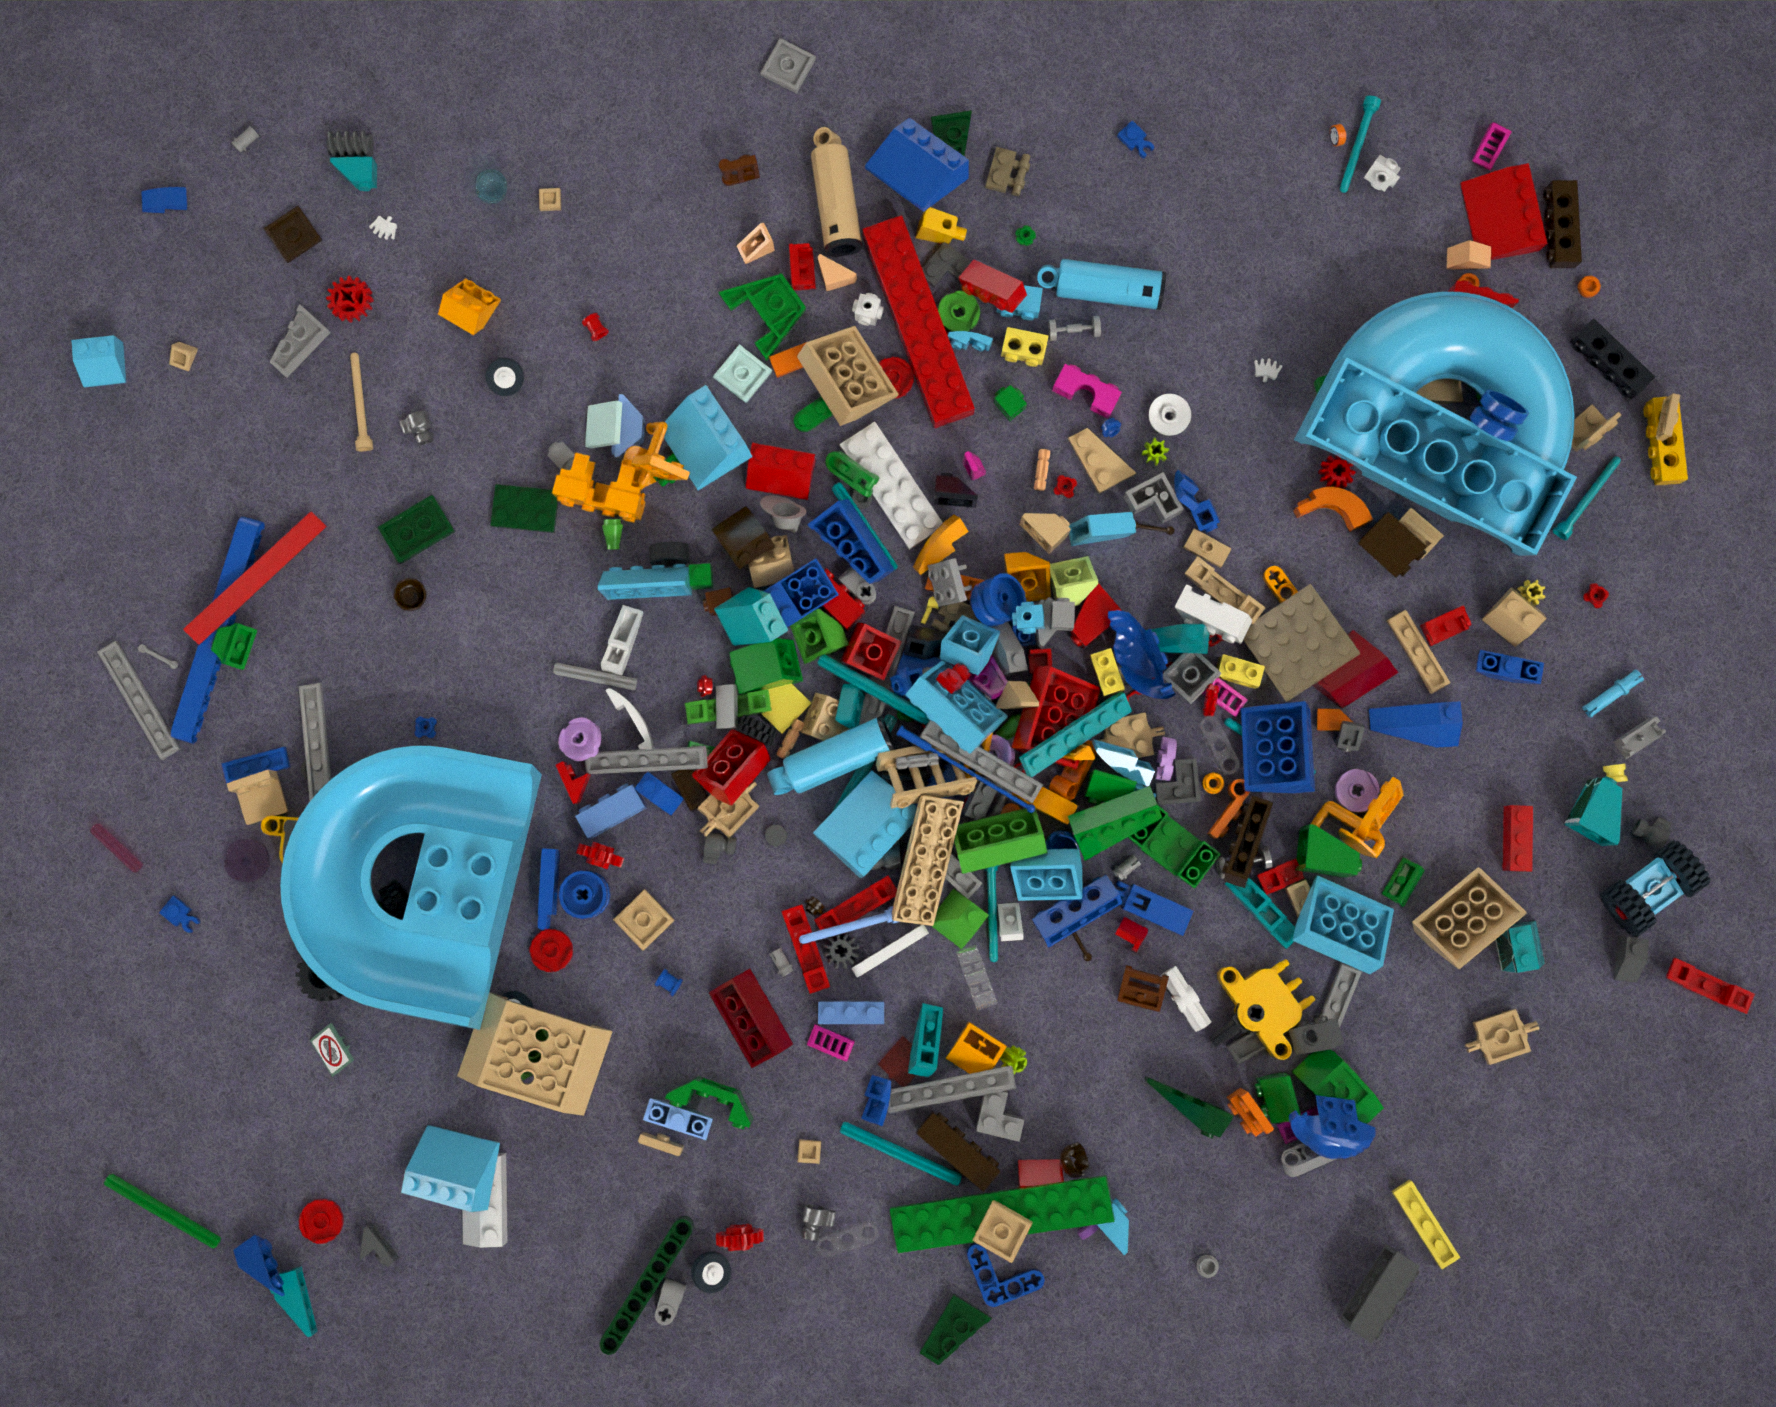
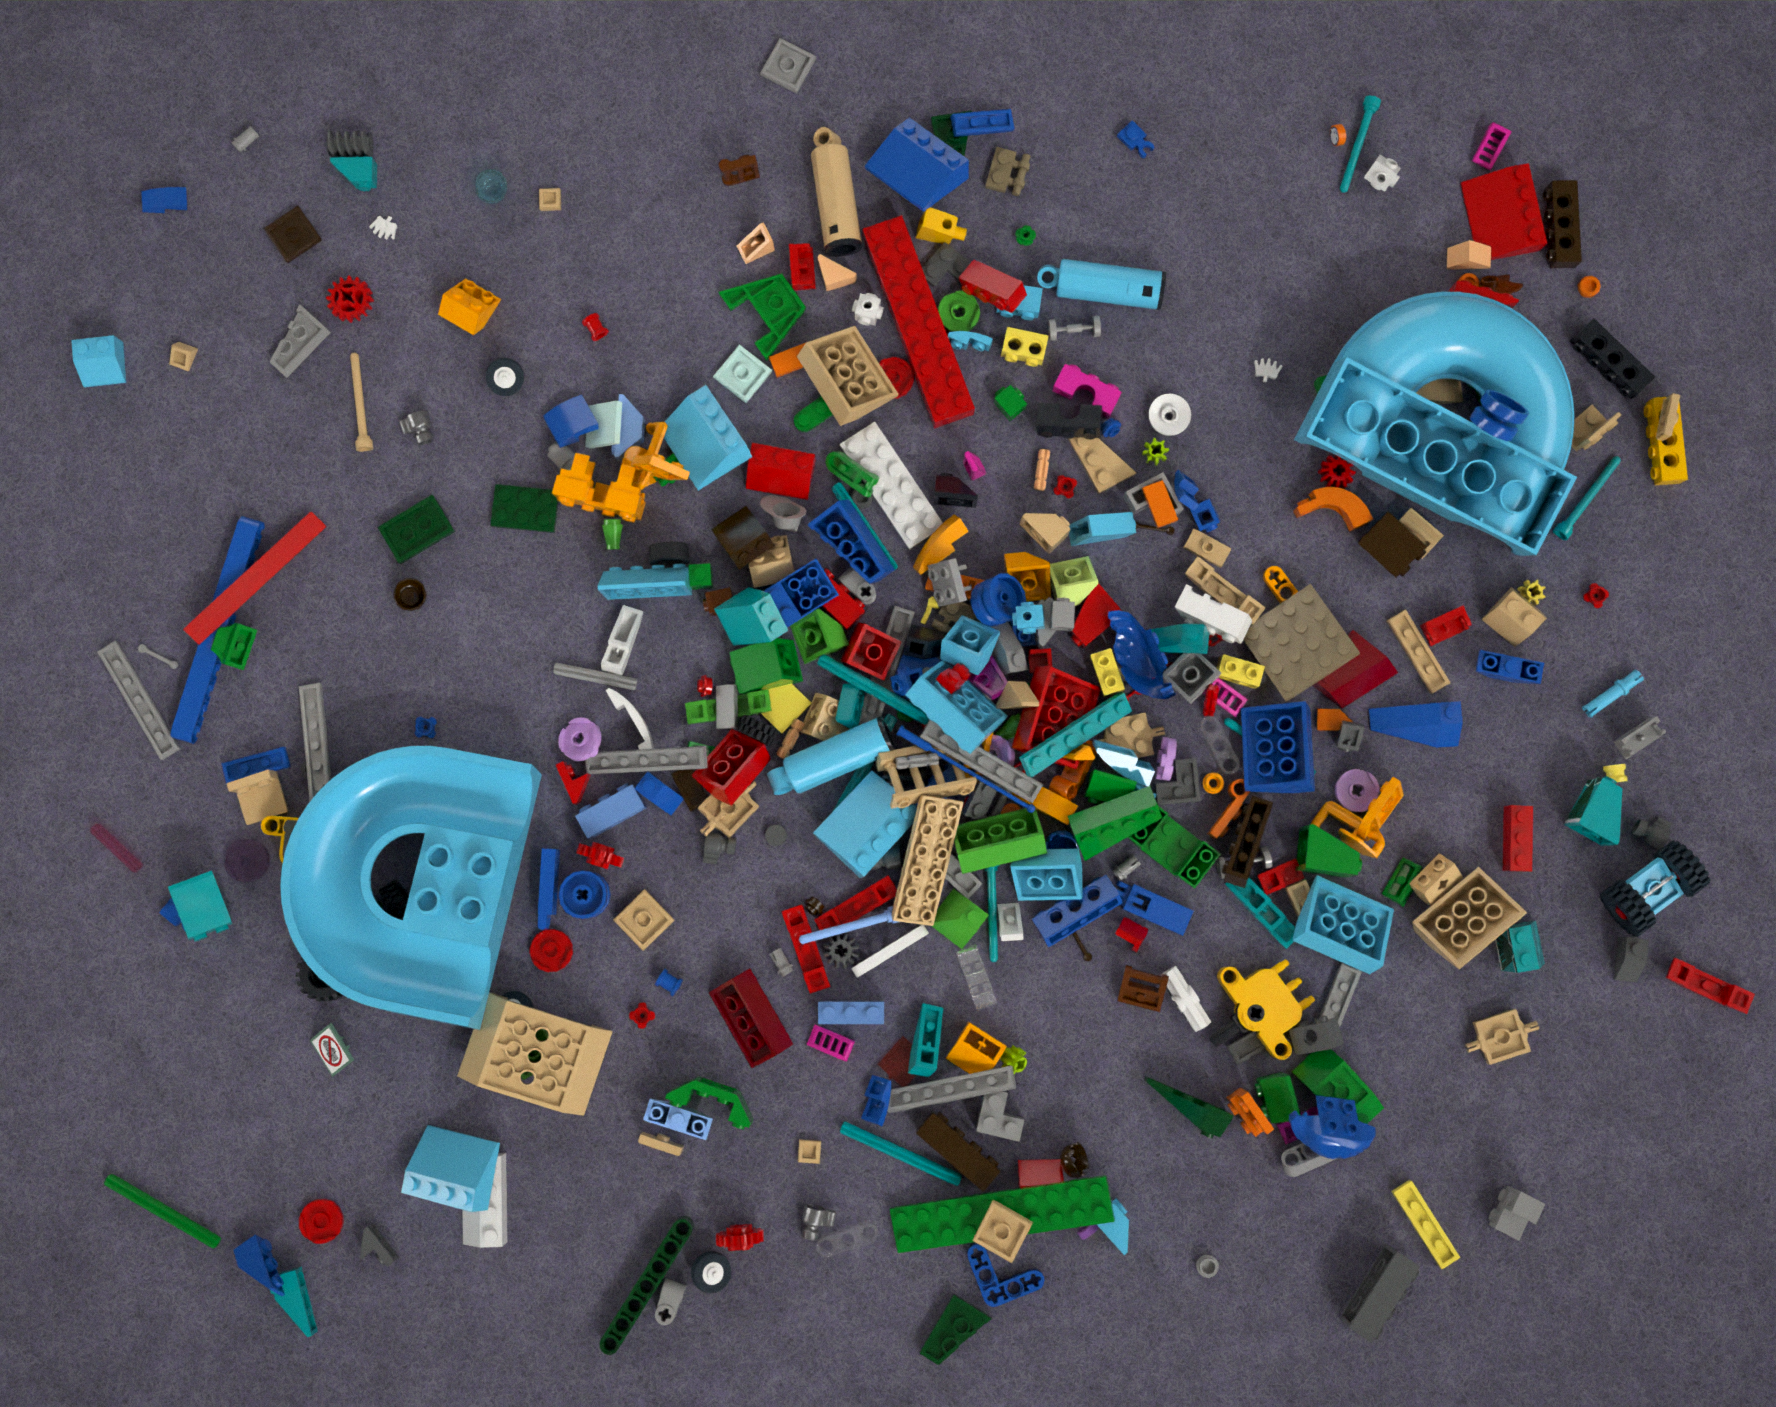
none -> teal slope [168,870,232,942]
none -> blue slope [543,394,599,448]
none -> red plate [629,1002,655,1029]
none -> blue tile [951,109,1015,137]
none -> black arch [1036,403,1103,440]
none -> orange tile [1142,480,1178,528]
none -> tan brick [1409,853,1463,906]
none -> reddish brown plate [1479,274,1523,294]
none -> light grey brick [1489,1185,1545,1241]

